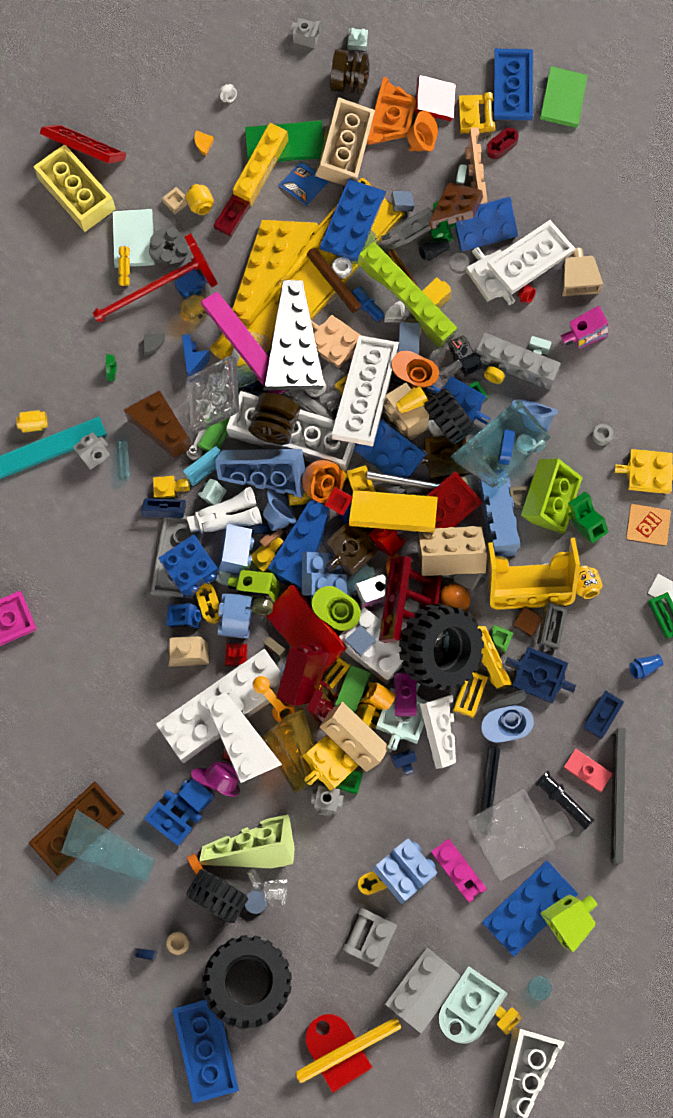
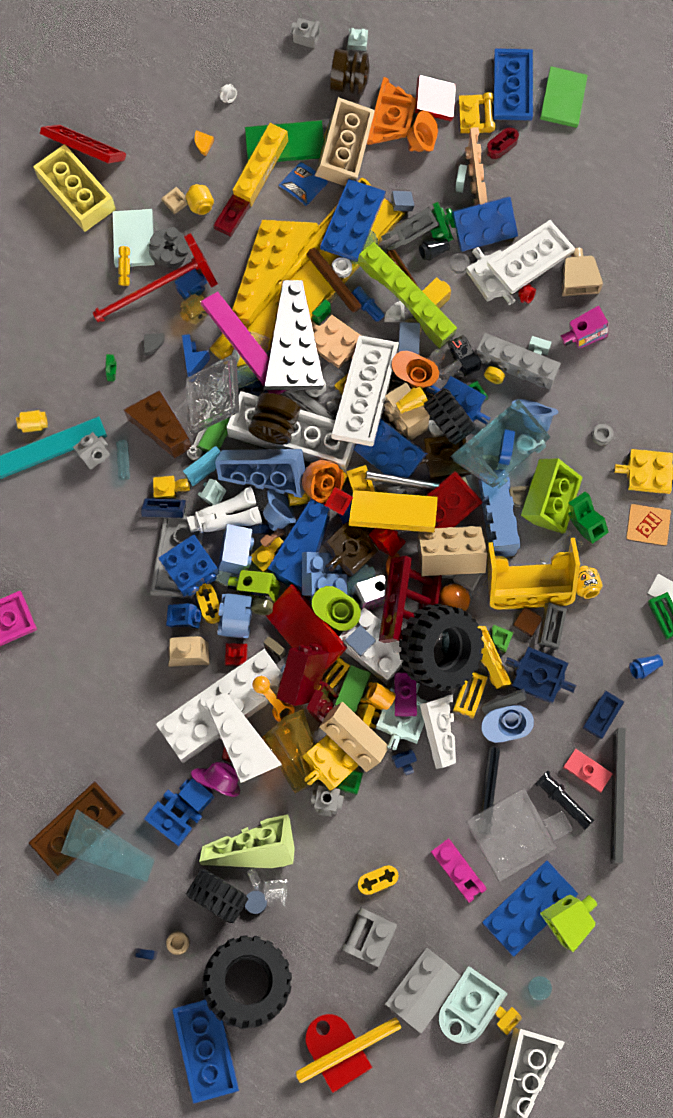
orange tile [186,854,203,876] -> none
plate [372,839,437,904] -> none
reddish brown wing [429,183,483,229] -> none
none -> green tile [312,299,331,325]

